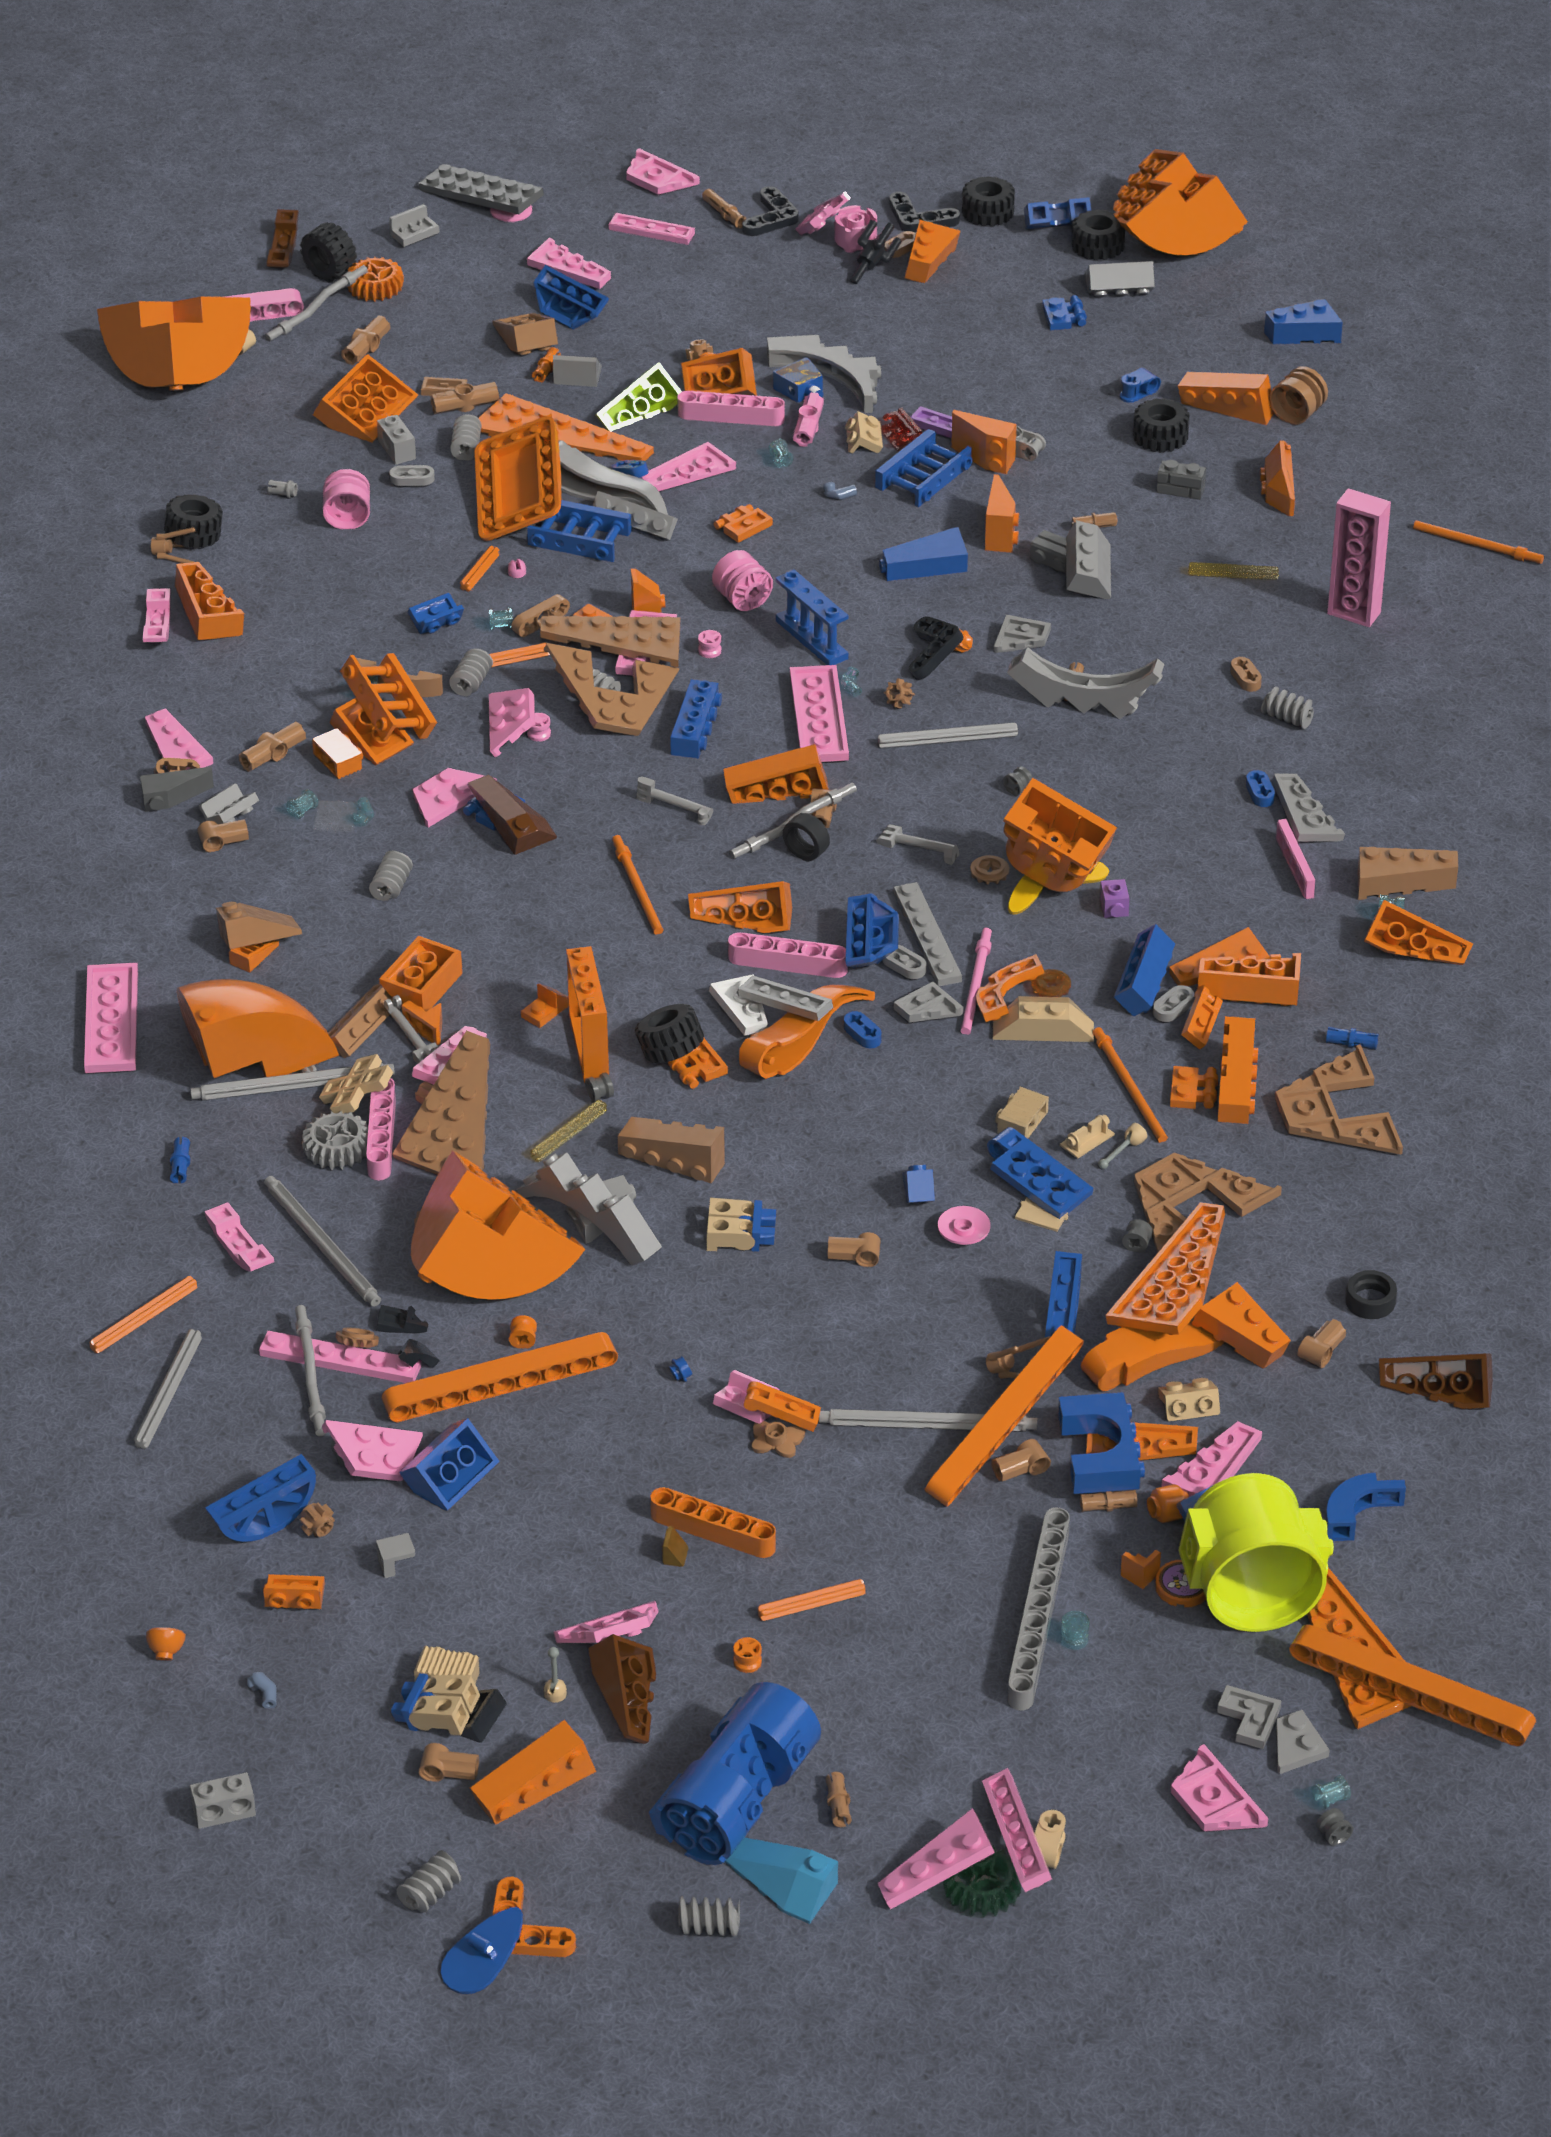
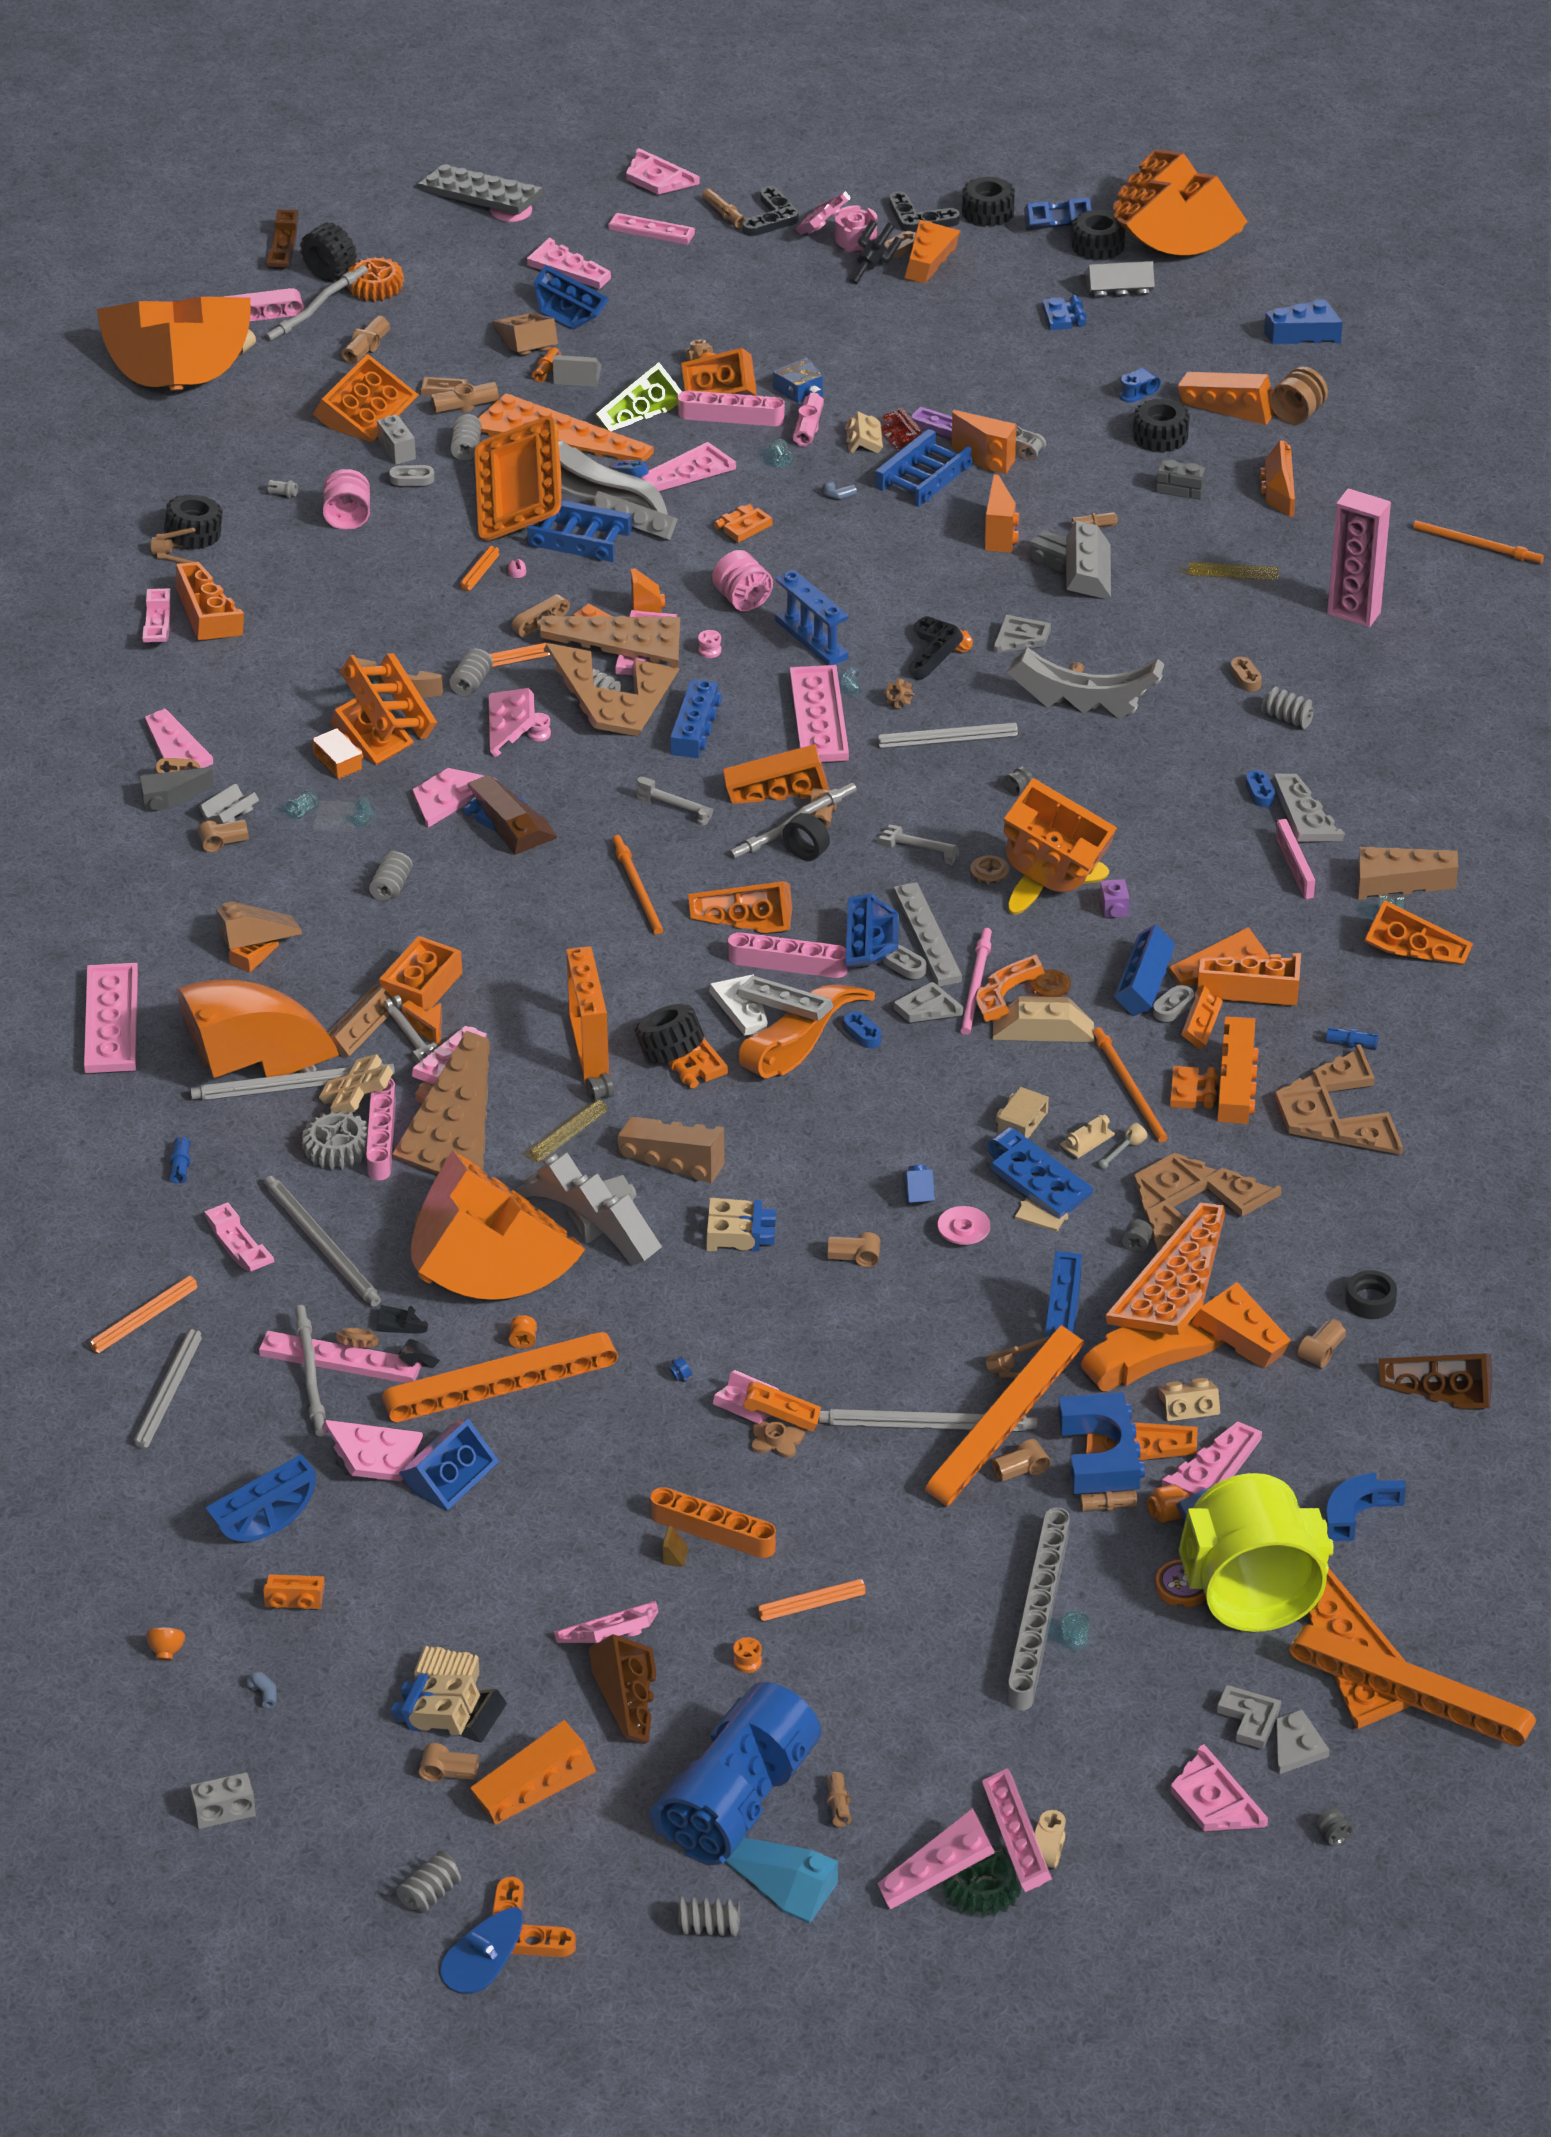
medium nougat piece [238,722,306,772] -> none
medium nougat gear [300,1503,335,1537] -> none
light grey panel [376,1533,415,1578] -> none
light grey bracket [389,204,439,247] -> none
blue bracket [408,593,464,634] -> none
clear light blue bush [488,607,513,630] -> none
orange slope [521,983,568,1028] -> none
hinge [544,1647,567,1702] -> none
light grey arch [767,335,881,413] -> none
blue slope [879,527,968,581] -> none
orange panel [1121,1550,1161,1589] -> none
clear light blue bush [1312,1775,1351,1810] -> none

